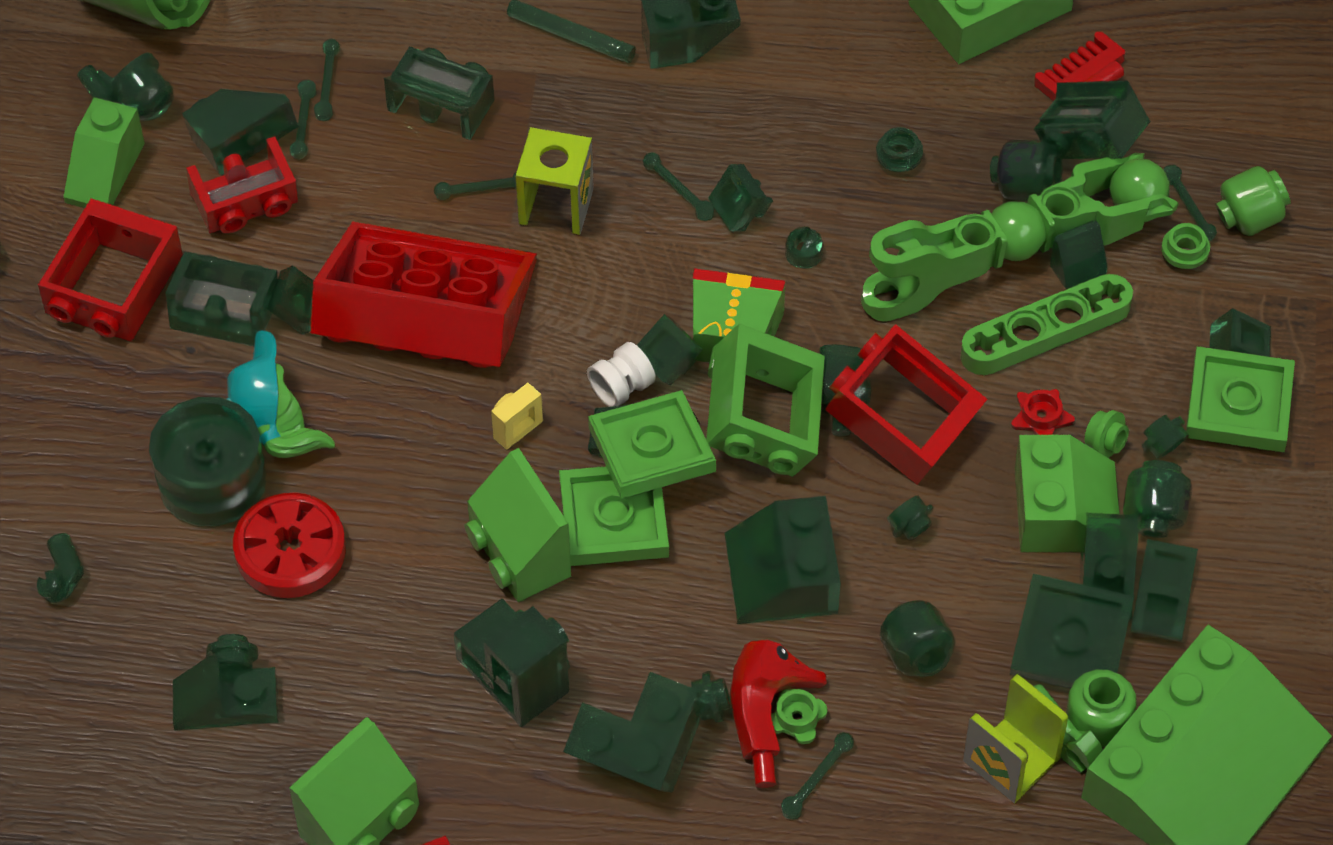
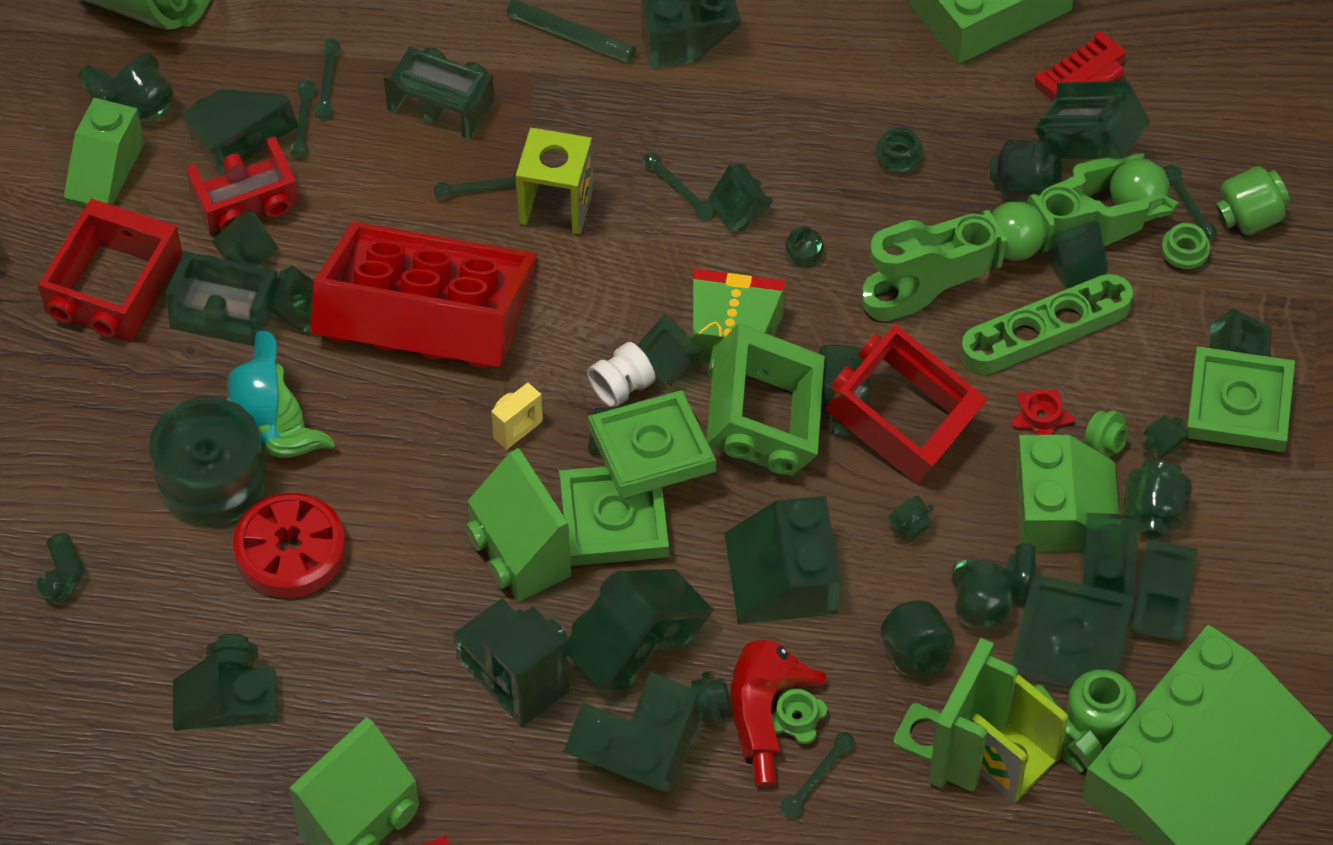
none -> clear green plate [212,211,279,279]
none -> clear green brick [561,569,714,690]
none -> bright green piece [893,638,1018,791]
none -> clear green piece [951,543,1036,630]

